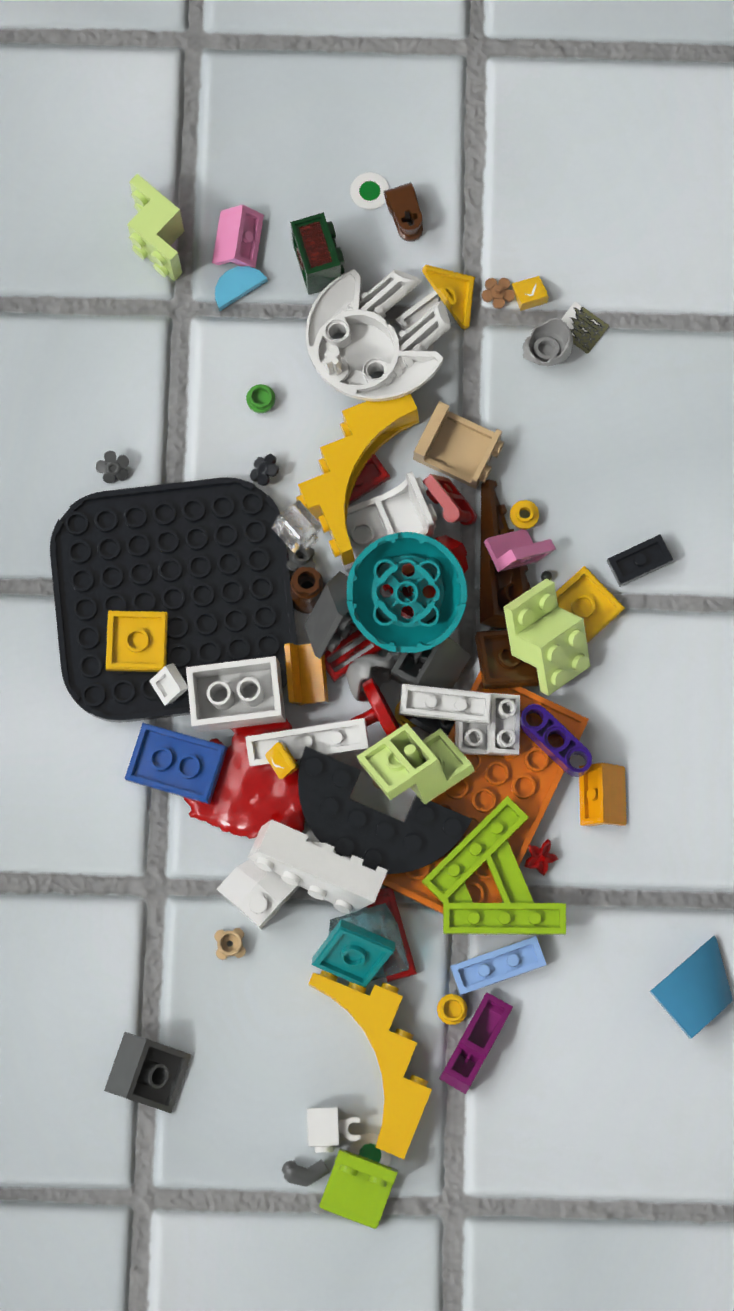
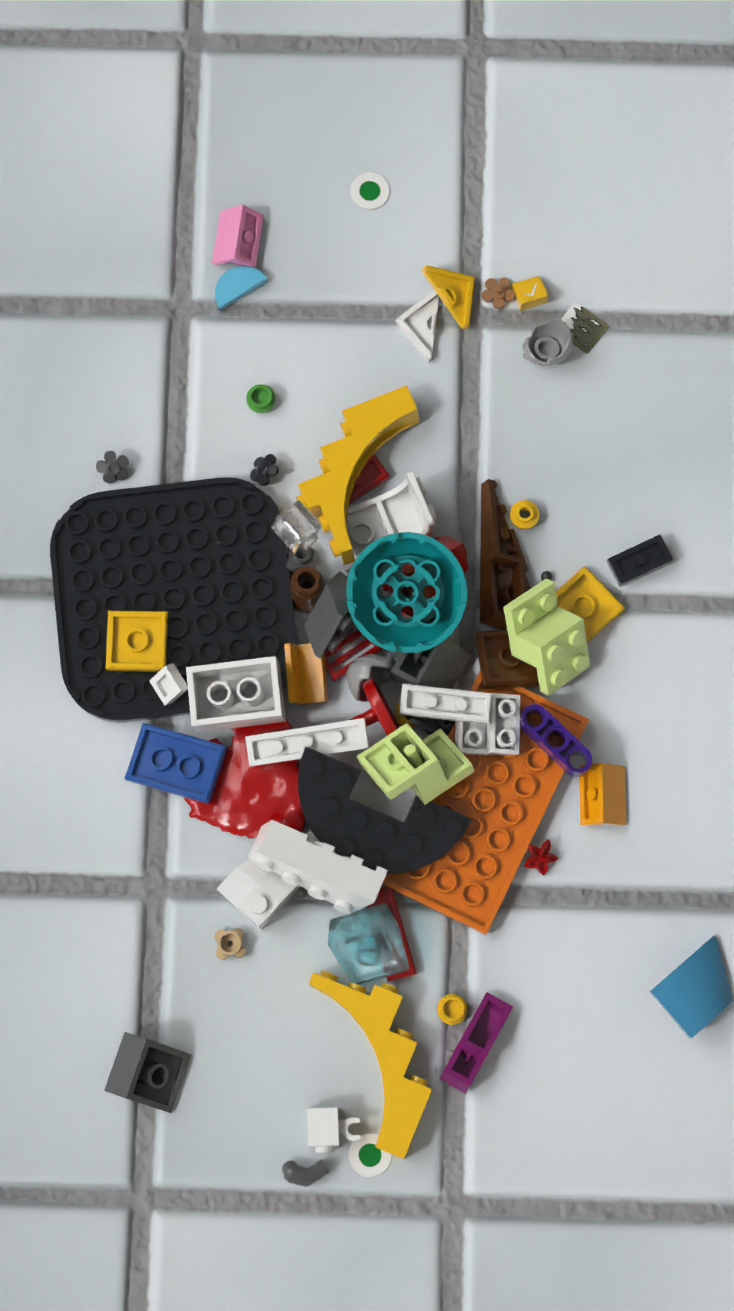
yellowish green bracket [127,174,184,281] -> none
yellow slope [265,742,299,779] -> none
dark green piece [290,212,345,295] -> none
white piece [306,269,451,402] -> none
teal tile [312,919,396,988] -> none
lime bracket [319,1148,398,1229] -> none
reddish brown piece [384,182,423,242] -> none
tan panel [413,401,504,489] -> none
red plate [422,474,477,526] -> none
lime plate [422,796,566,935] -> none
light blue plate [450,936,547,996] -> none
bright pink panel [484,529,556,572] -> none

